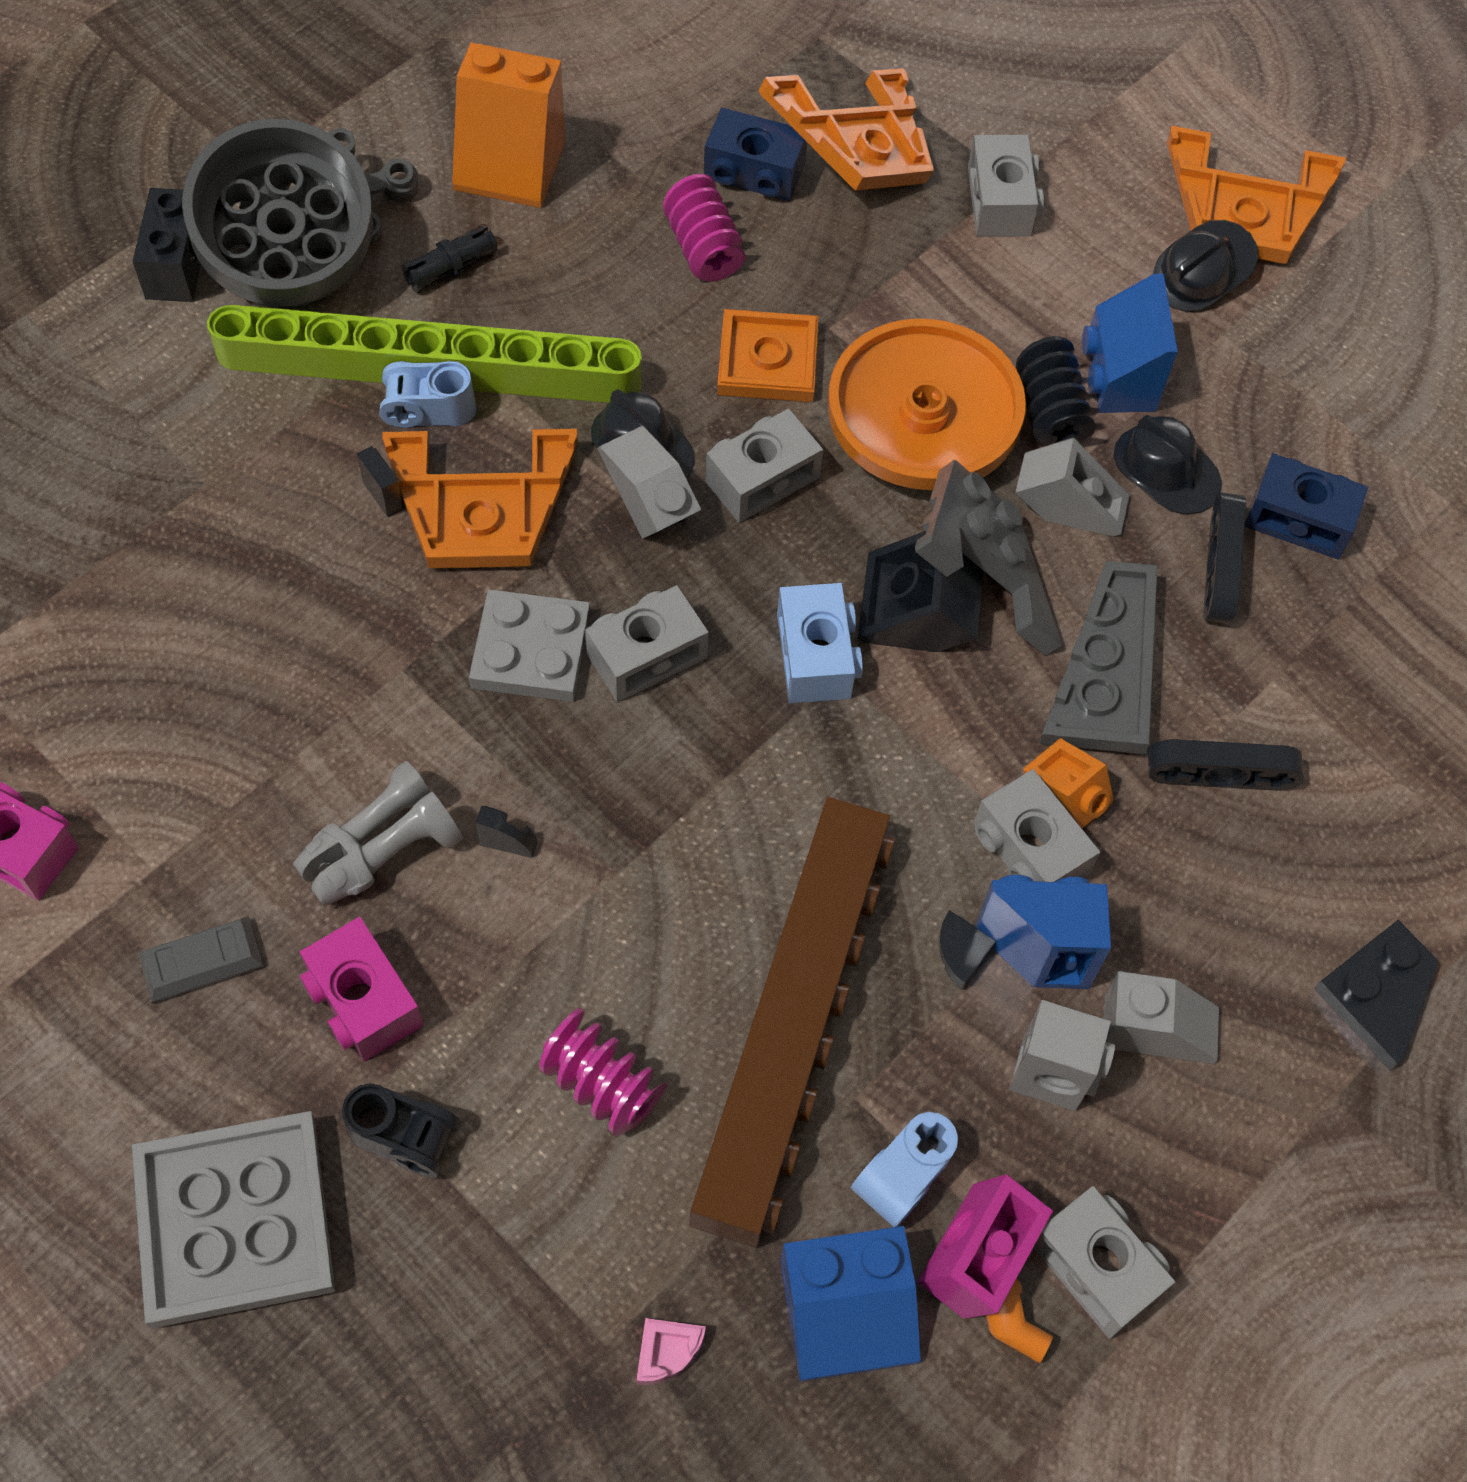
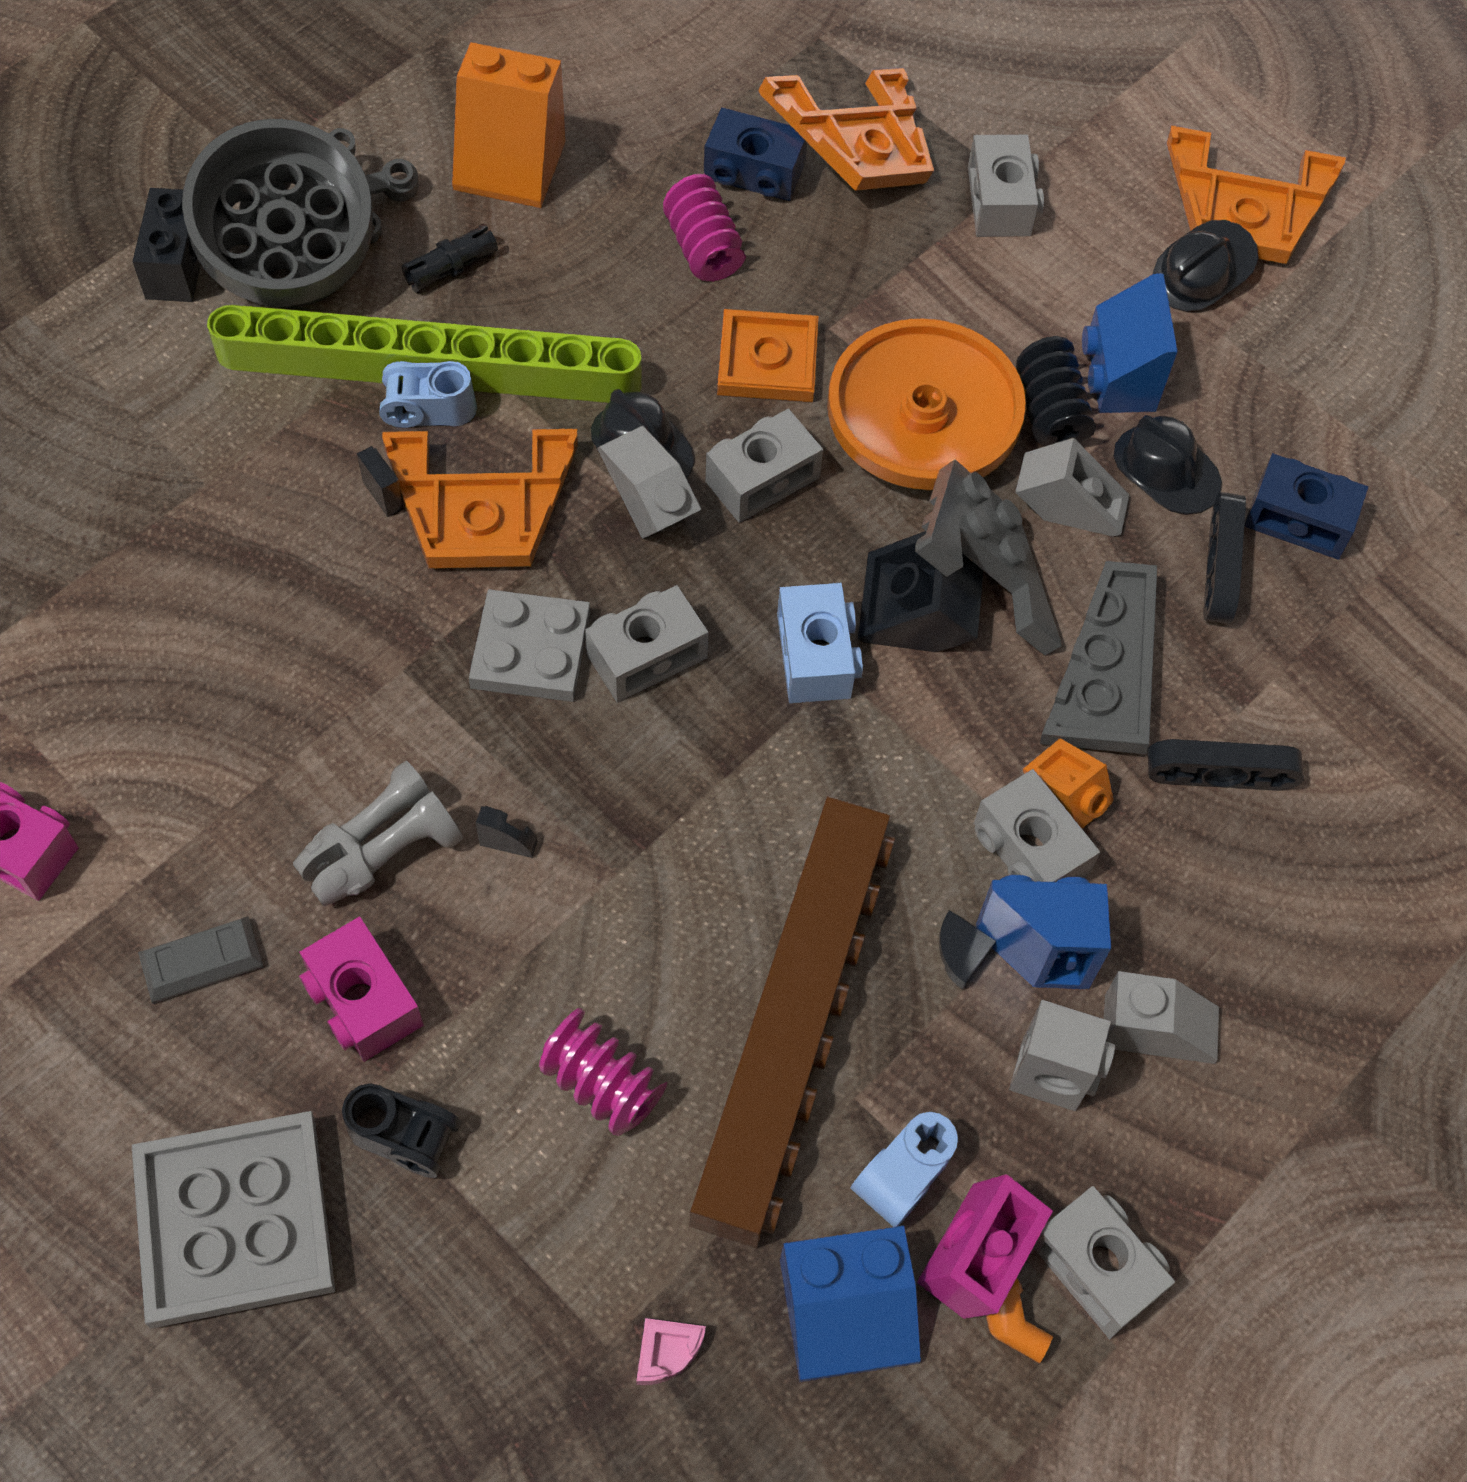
black wing [1314,919,1438,1071] -> none

